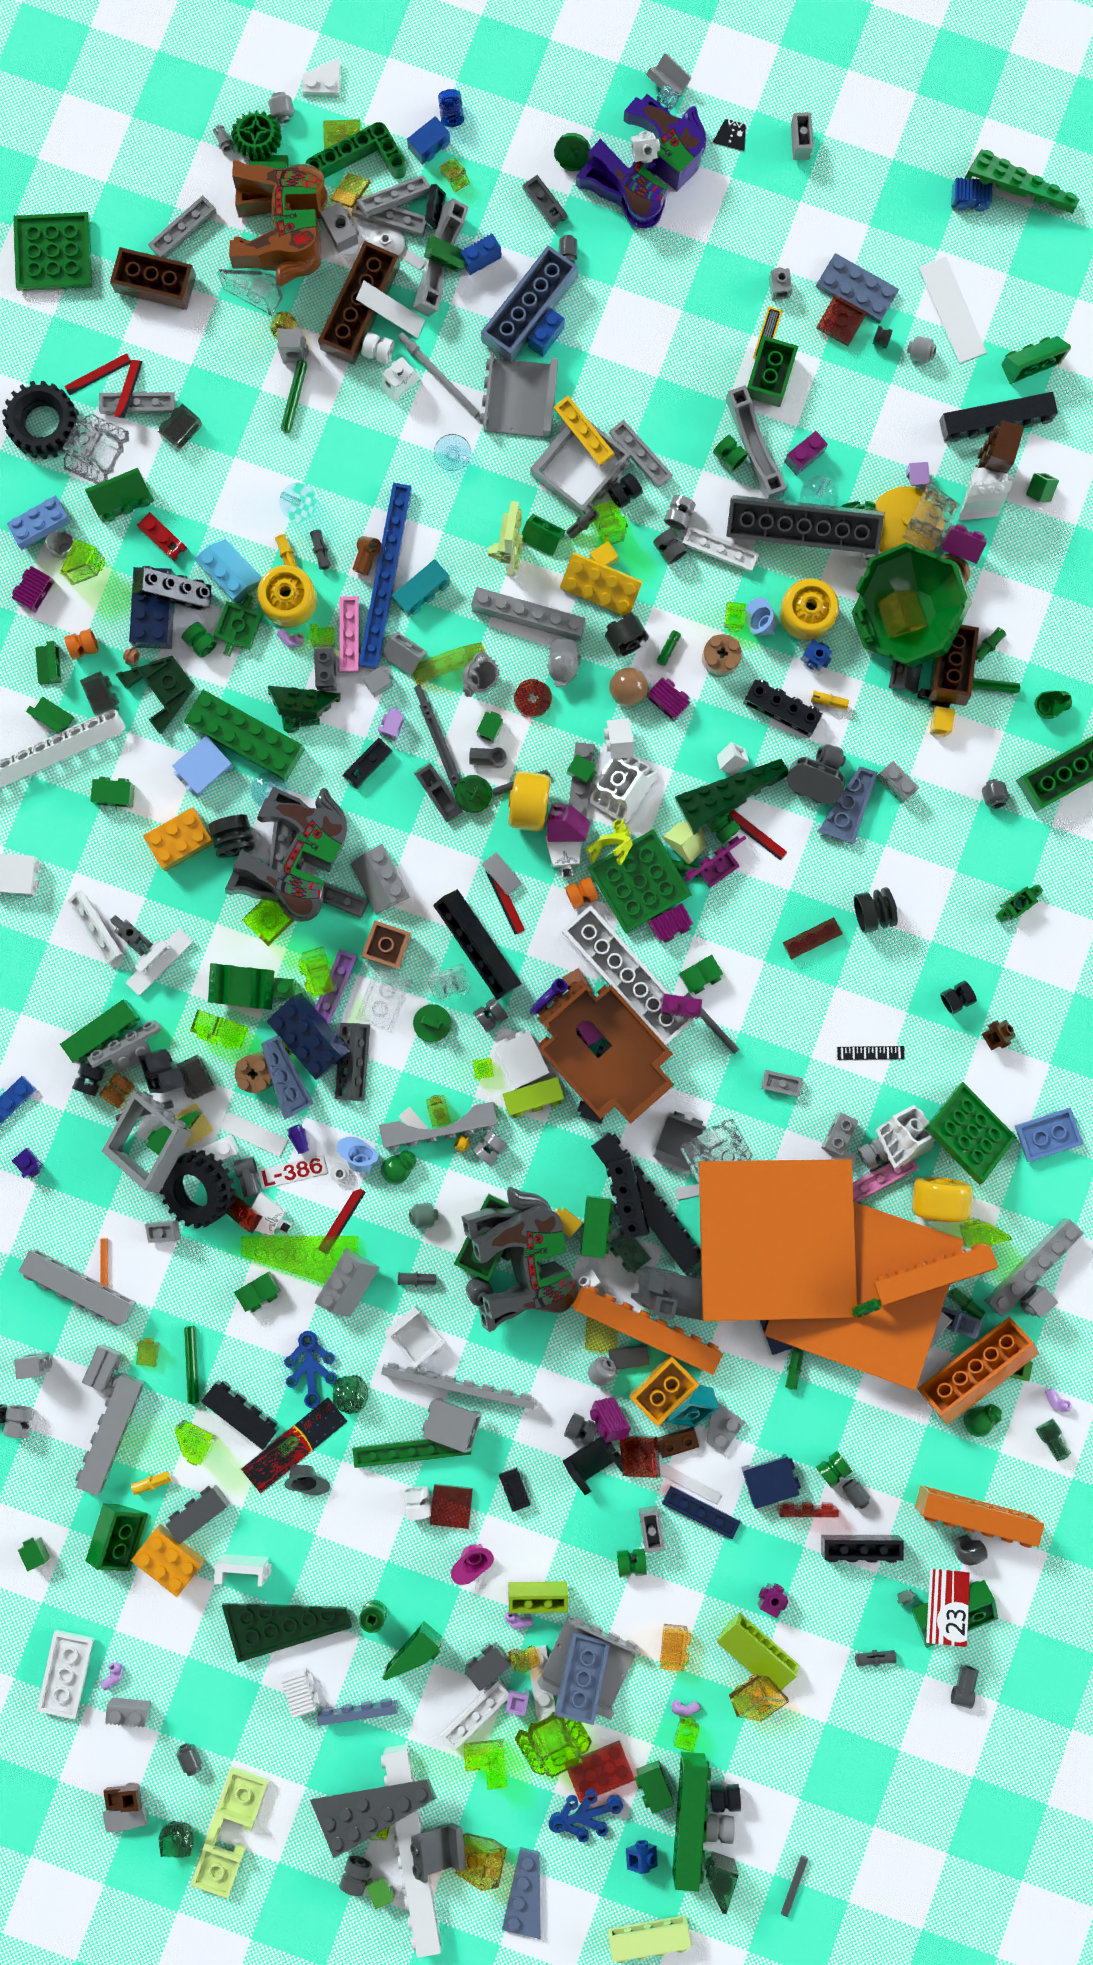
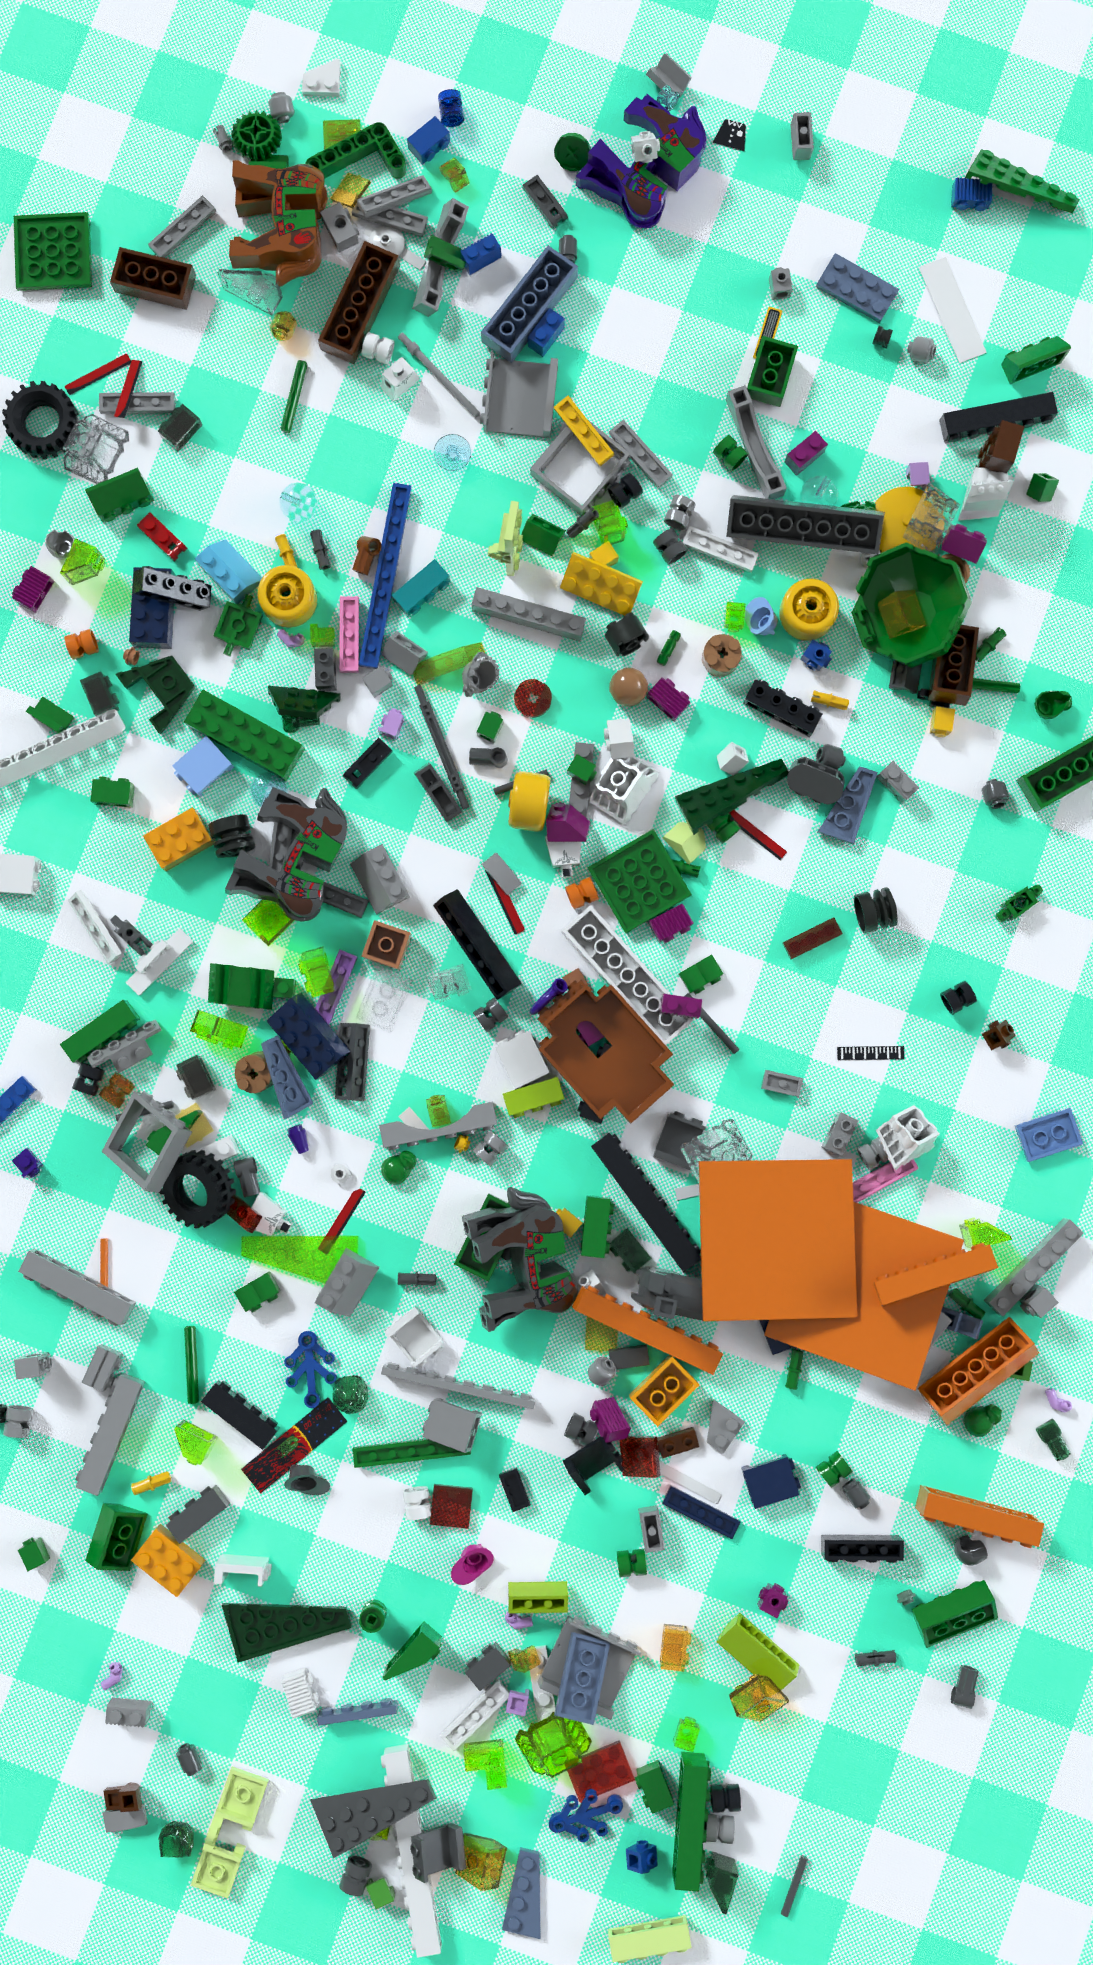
medium blue plate [7,495,70,550] -> none
green panel [35,641,62,685] -> none
white plate [37,1630,94,1719] -> none
clear yellow bracket [136,1338,160,1367] -> none
black brick [138,1049,185,1093] -> none
light grey plate [145,1220,181,1243] -> none
green wheel [181,622,218,658] -> none
white sticker [220,1111,288,1157] -> none
white sticker [258,1155,328,1189] -> none
light grey brick [277,328,309,363] -> none
light blue piece [336,1137,379,1174] -> none
white sticker [356,281,425,338] -> none
sand green head [409,1203,438,1229] -> none
green tile [413,1004,451,1042] -> none
black plate [425,184,446,229] -> none
green tile [454,775,492,813] -> none
dark grey head [465,1277,494,1306] -> none
clear neon green plate [472,1058,494,1080] -> none
light grey hair [547,638,581,687] -> none
neon yellow piece [585,819,633,865] -> none
black brick [606,1155,650,1239] -> none
teal slope [665,1385,719,1428] -> none
lavender arm [671,1700,701,1717] -> none
magenta bracket [683,835,747,888] -> none
clear red plate [777,1502,839,1517] -> none
clear red plate [816,294,868,347] -> none
green axle [852,1298,882,1318] -> none
yellow wheel [912,1177,973,1222] -> none
green plate [925,1082,1017,1185] -> none
sticker [926,1569,970,1647] -> none

